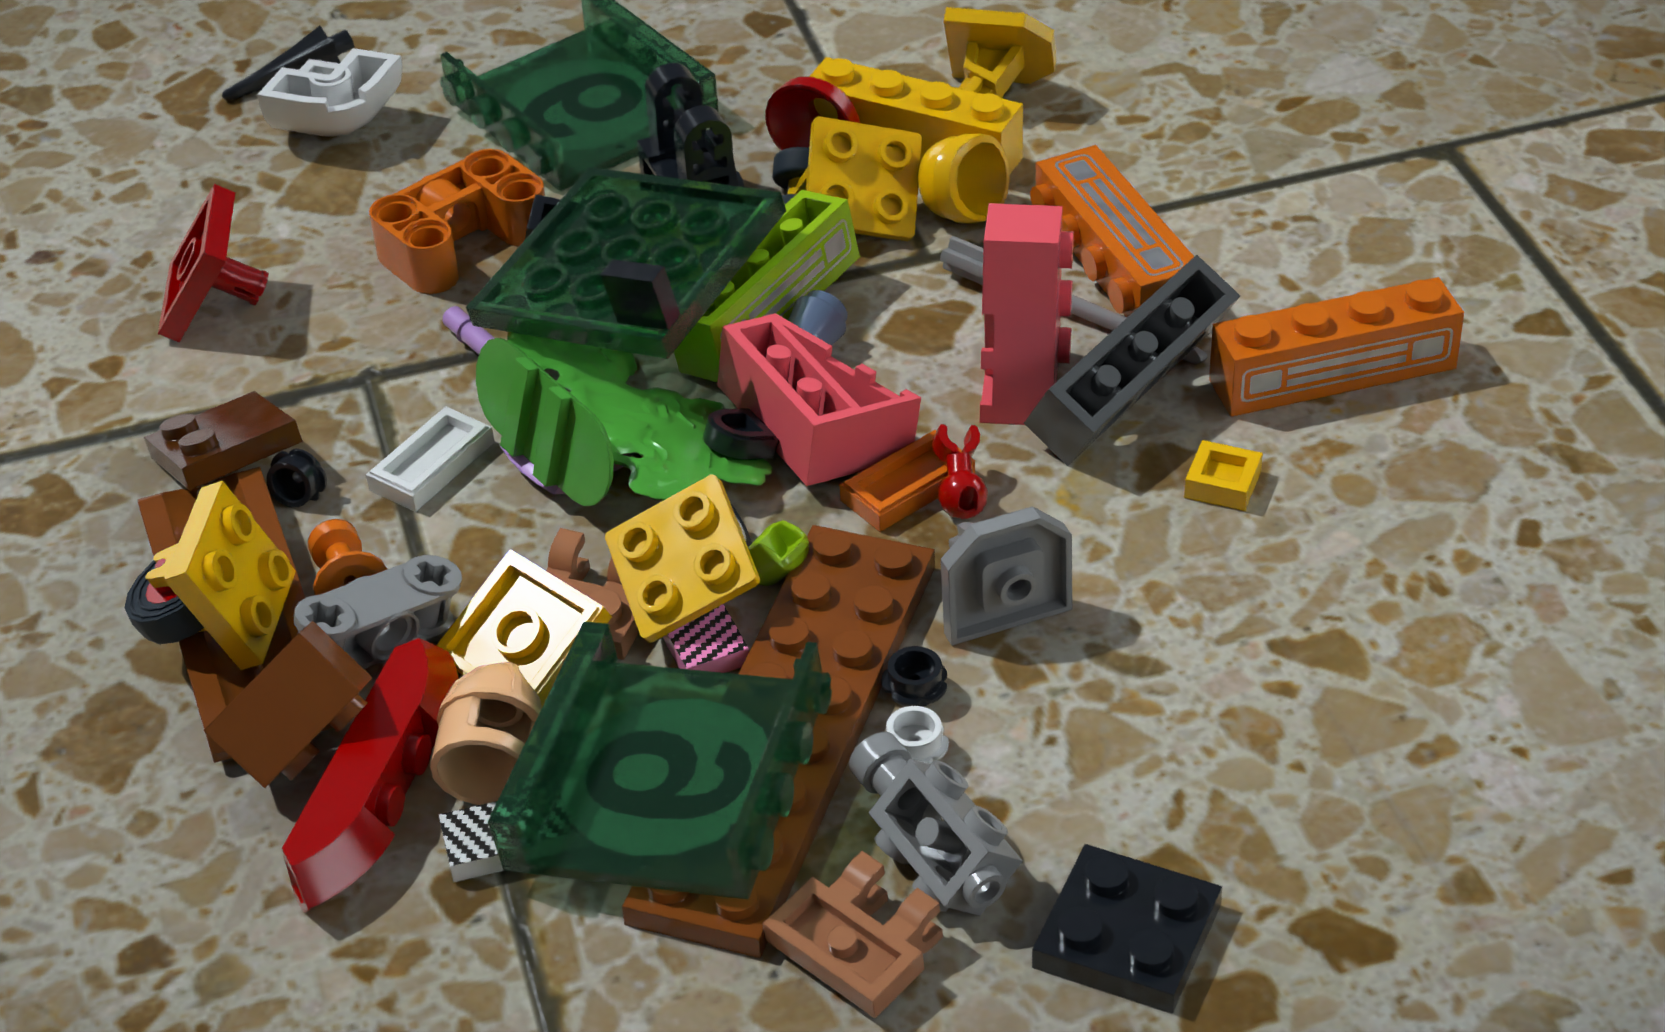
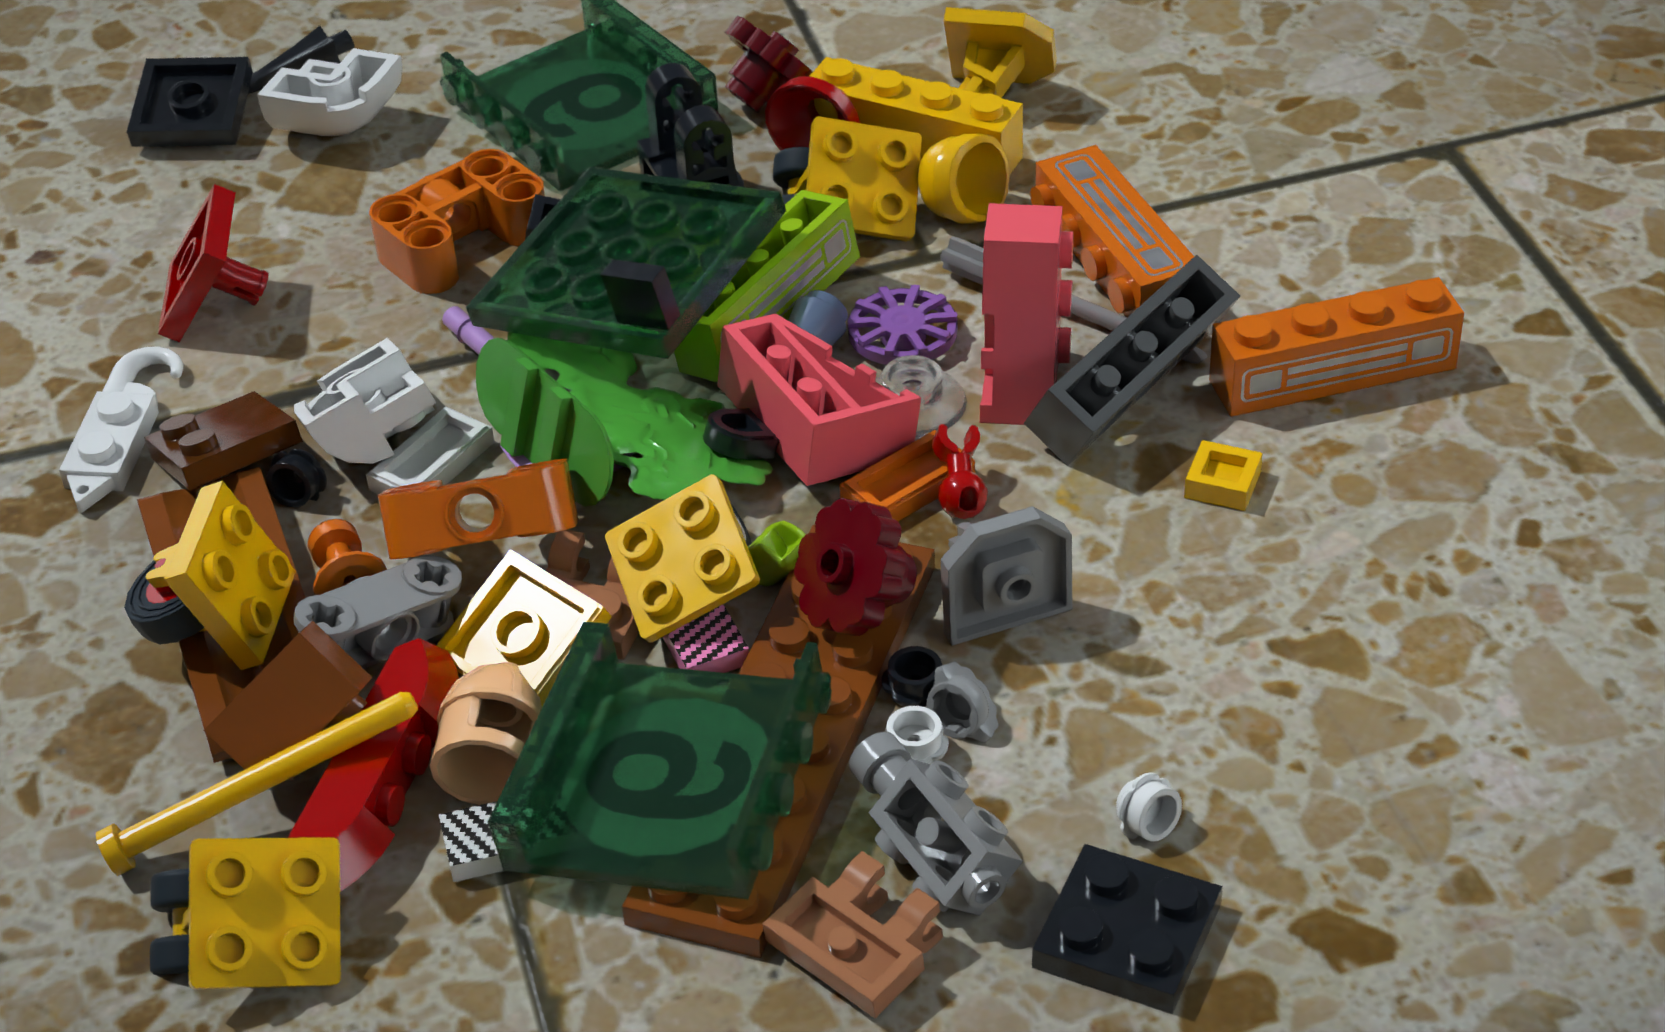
none -> white plate [59,346,184,513]
none -> yellow bar [96,692,418,876]
none -> black plate [127,57,253,147]
none -> yellow plate [150,838,341,990]
none -> white brick [294,338,436,464]
none -> orange beam [378,459,579,560]
none -> dark red plant [724,15,813,113]
none -> dark red plant [794,498,917,636]
none -> medium lavender wheel [847,284,958,366]
none -> clear piece [875,355,967,438]
none -> light grey piece [927,661,999,742]
none -> white plate [1116,773,1182,842]

